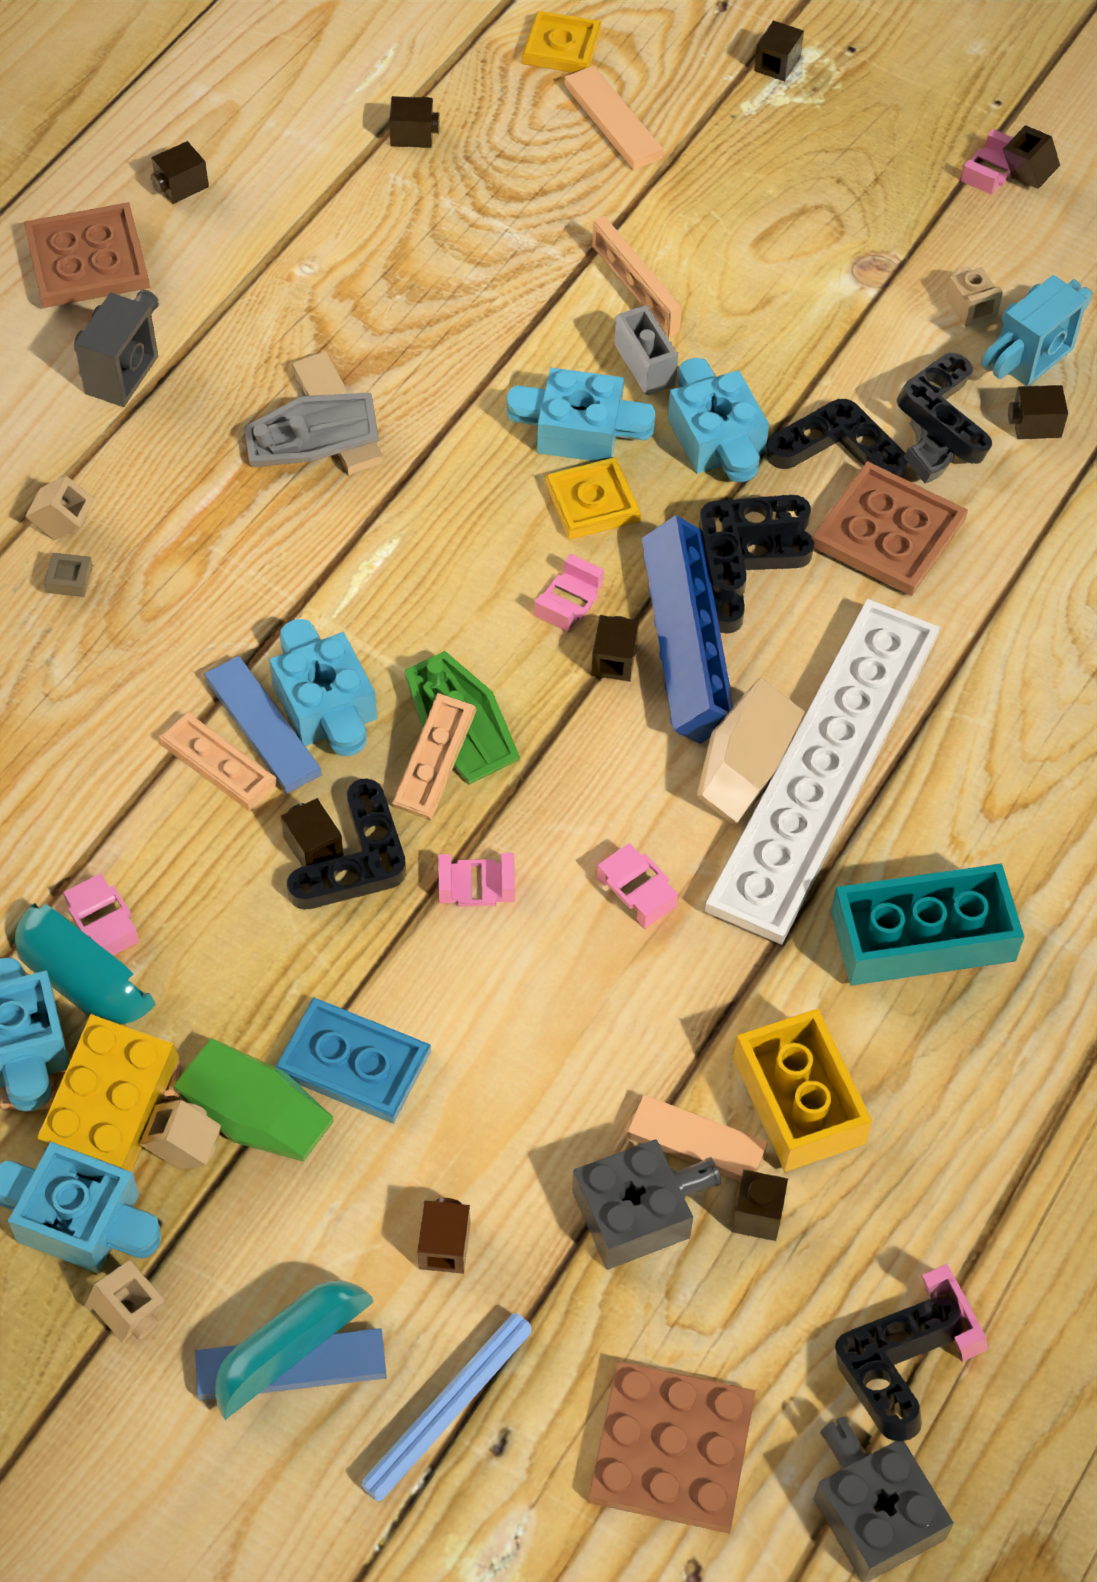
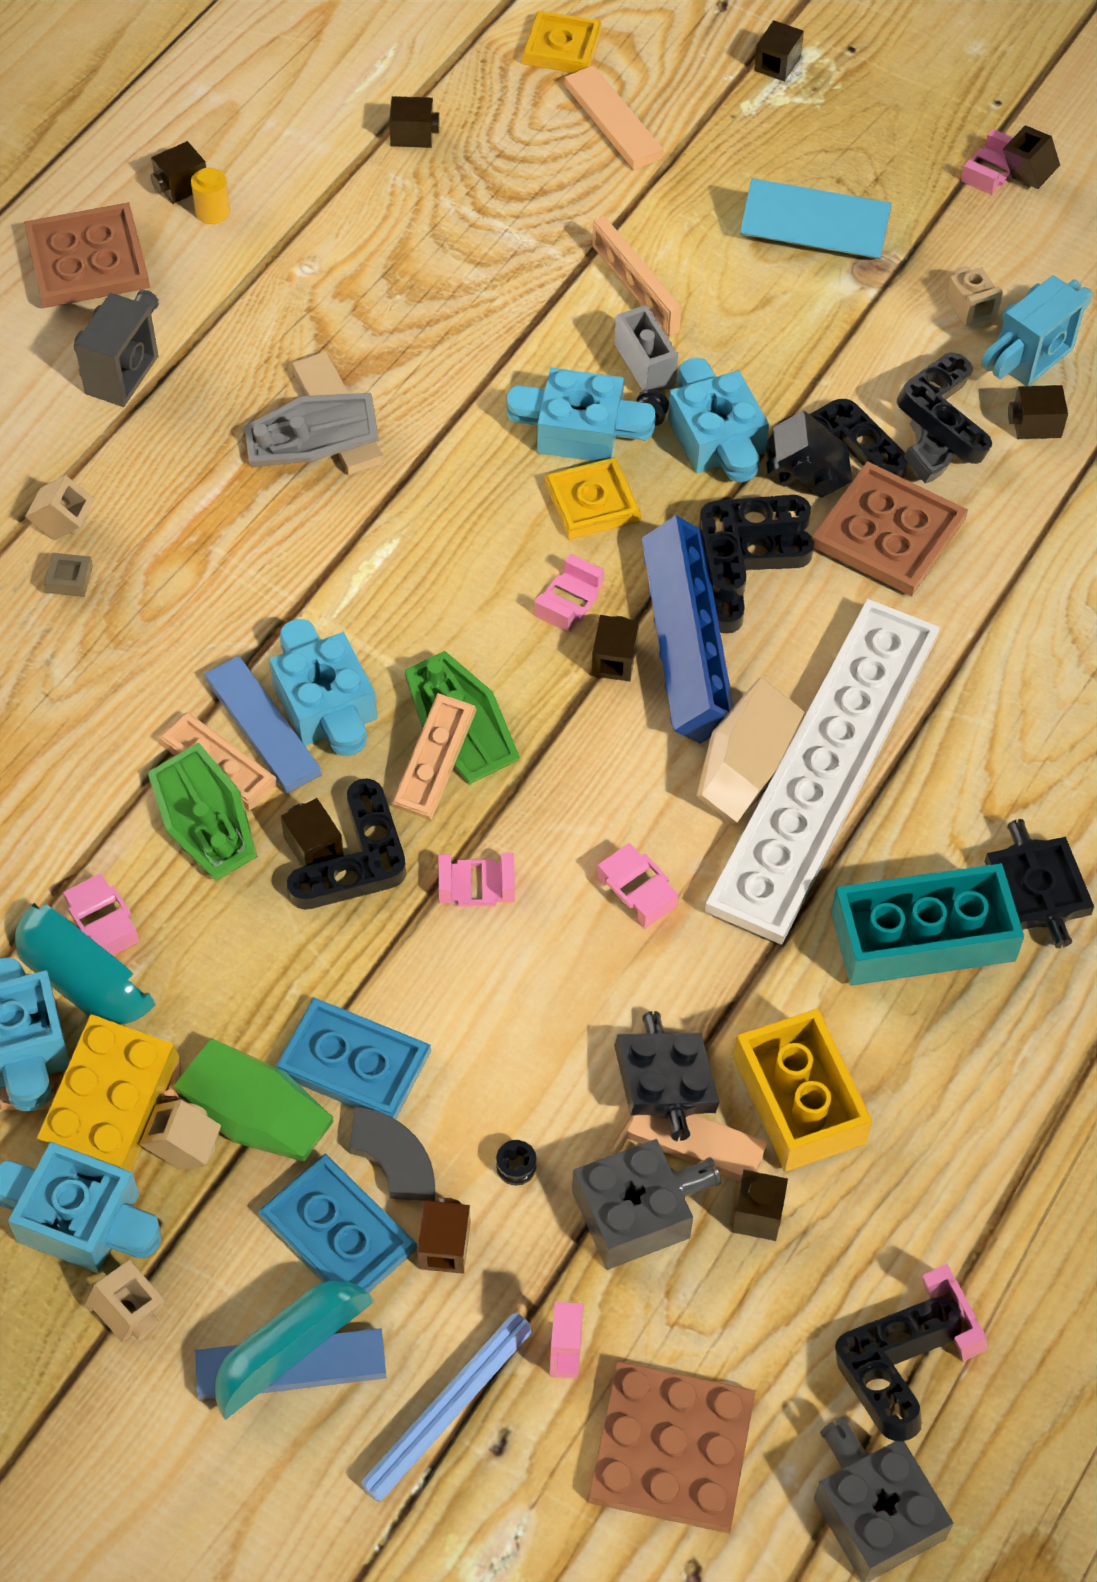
none -> bright green piece [148,742,258,881]
none -> yellow brick [191,168,230,224]
none -> dark azure tile [258,1153,417,1293]
none -> dark grey tile [350,1107,436,1201]
none -> black bush [496,1140,537,1186]
none -> bright pink piece [550,1302,583,1379]
none -> black plate [614,1011,720,1141]
none -> black bush [637,389,669,426]
none -> medium azure brick [740,178,891,259]
none -> black brick [766,410,852,498]
none -> black plate [984,819,1094,949]

